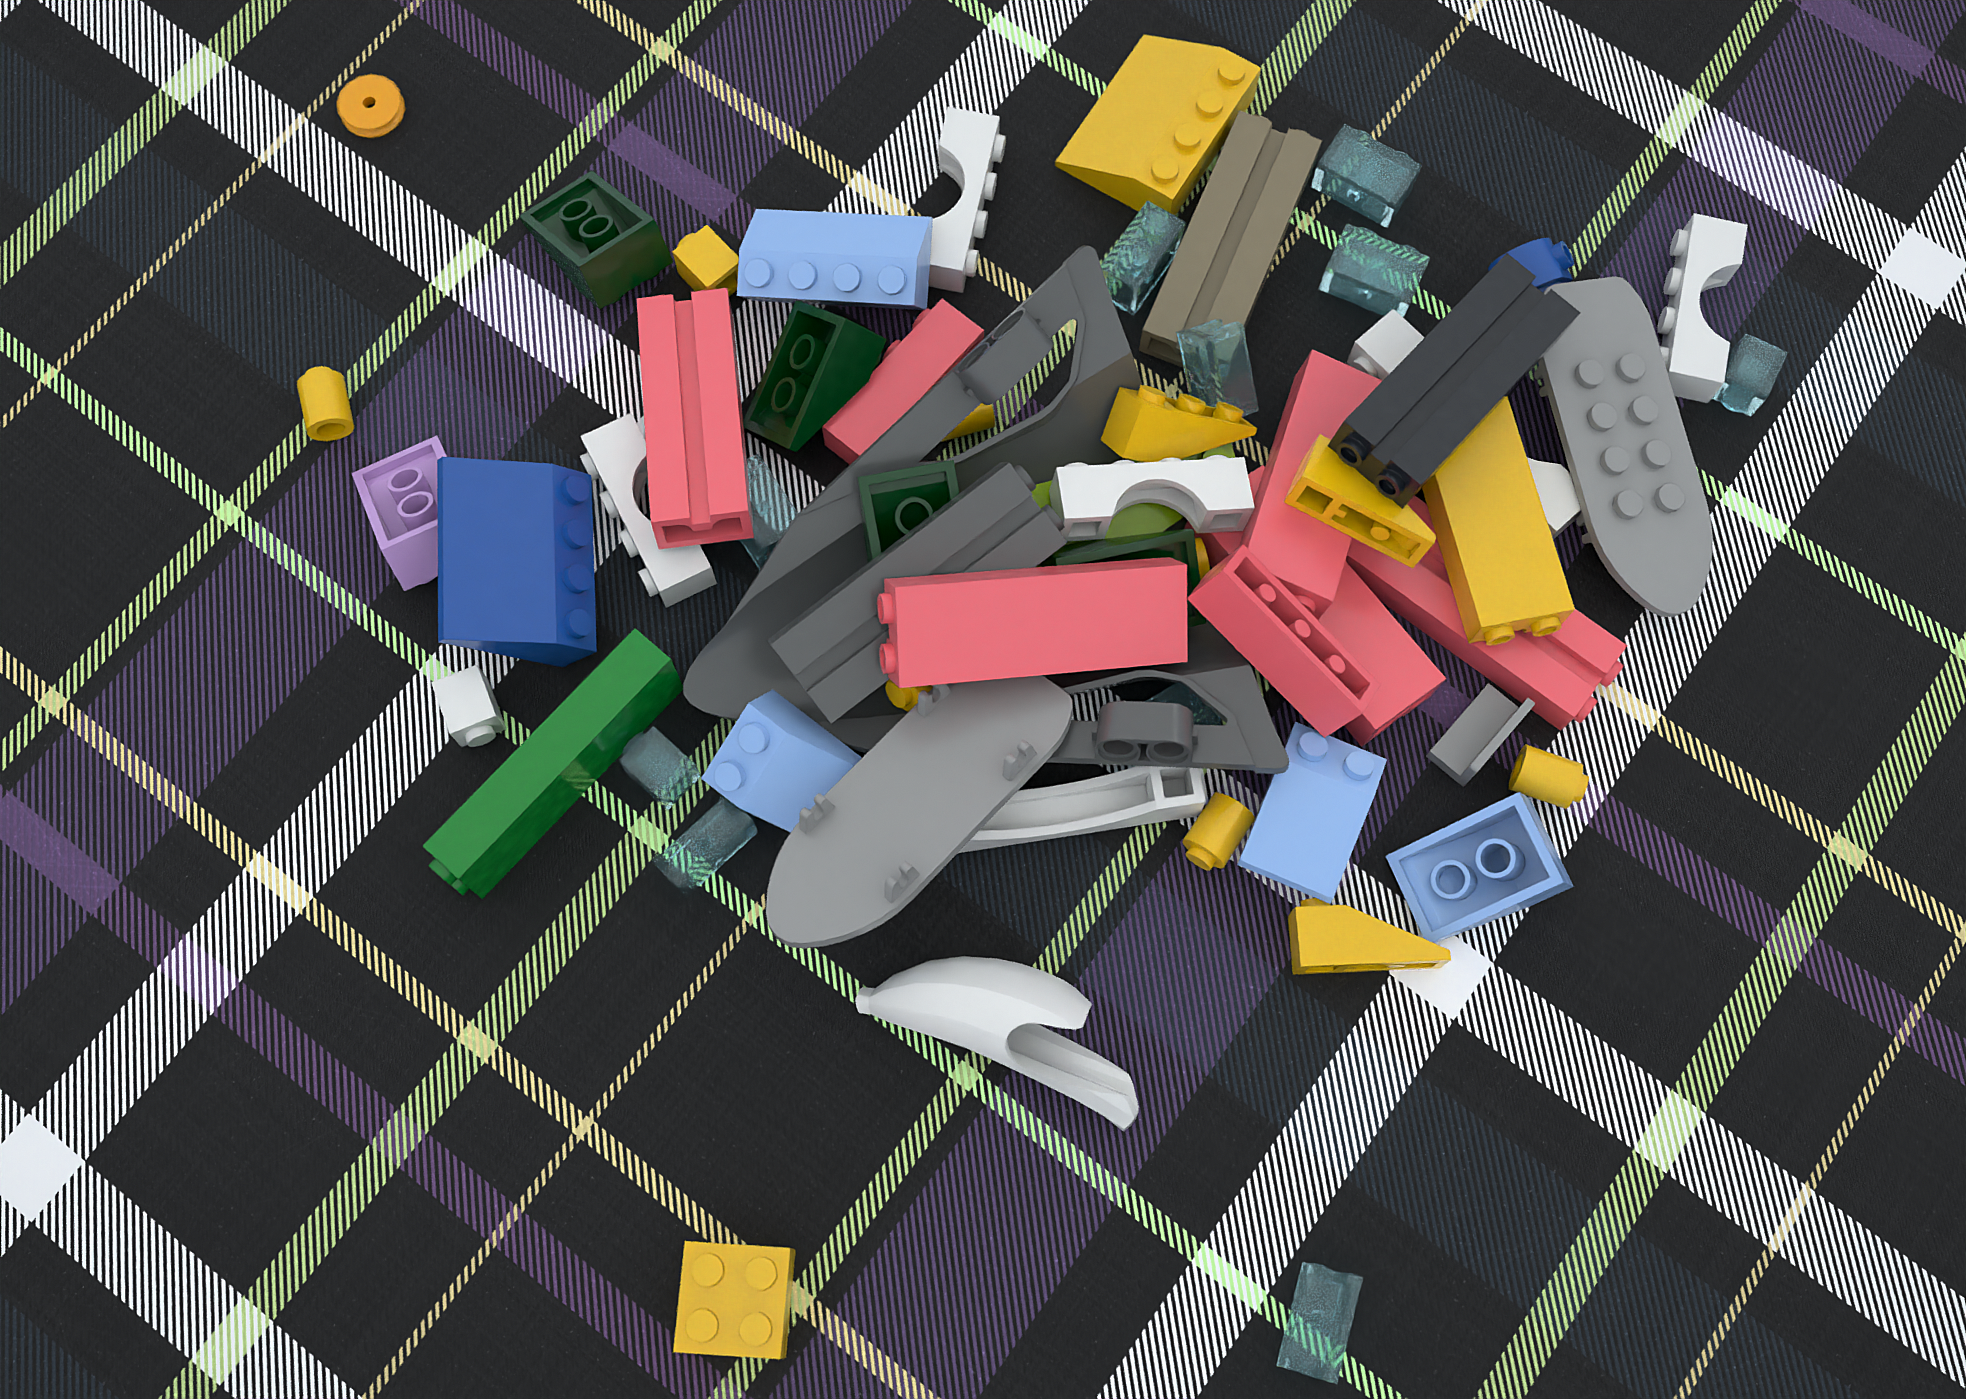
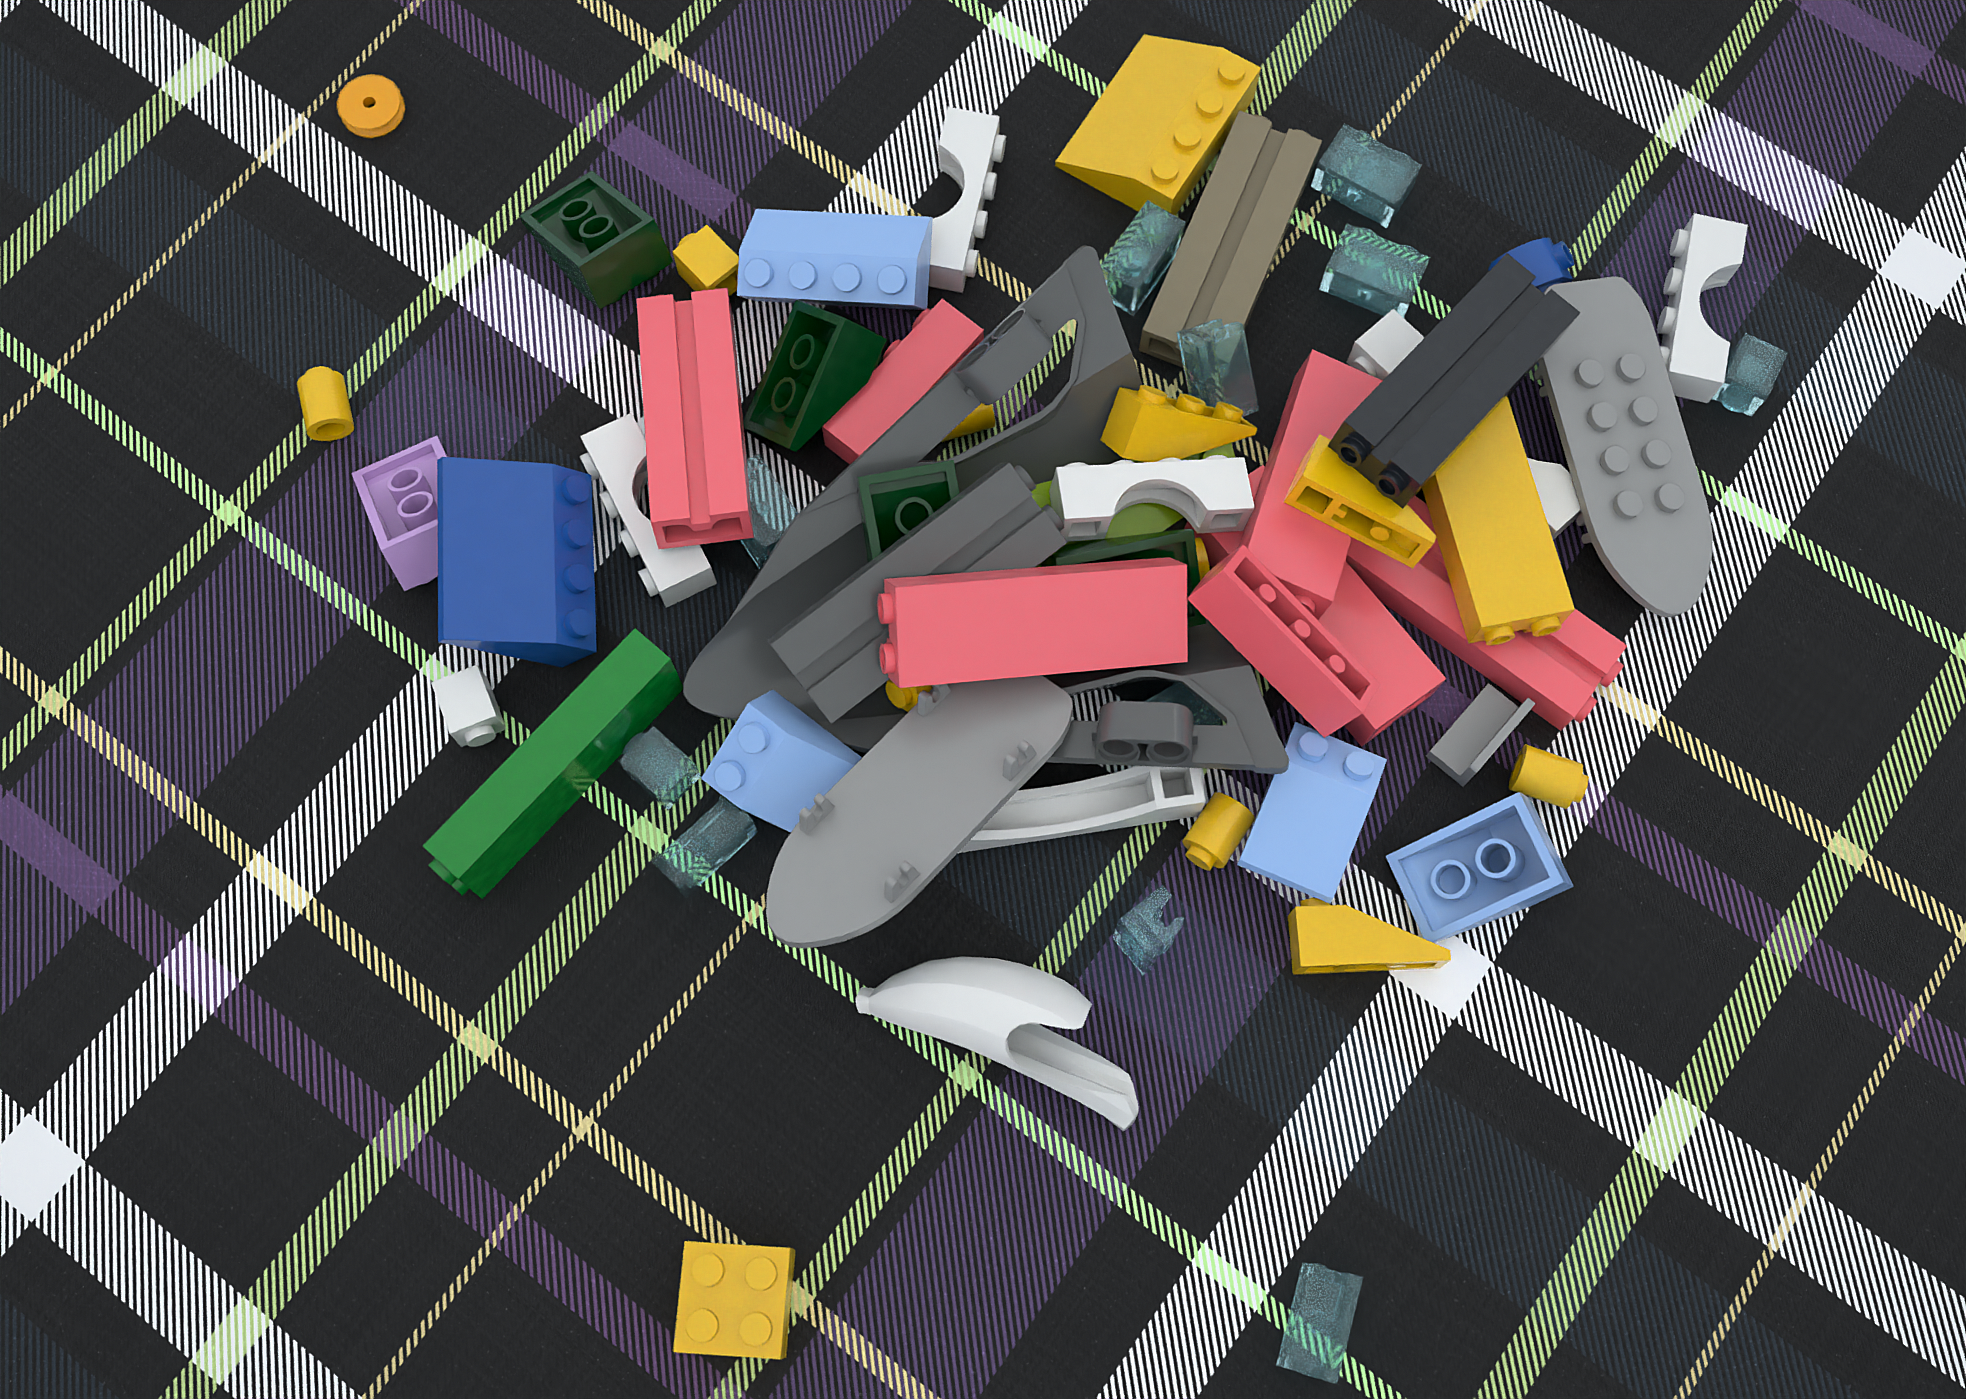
none -> clear light blue hinge [1112,885,1184,976]

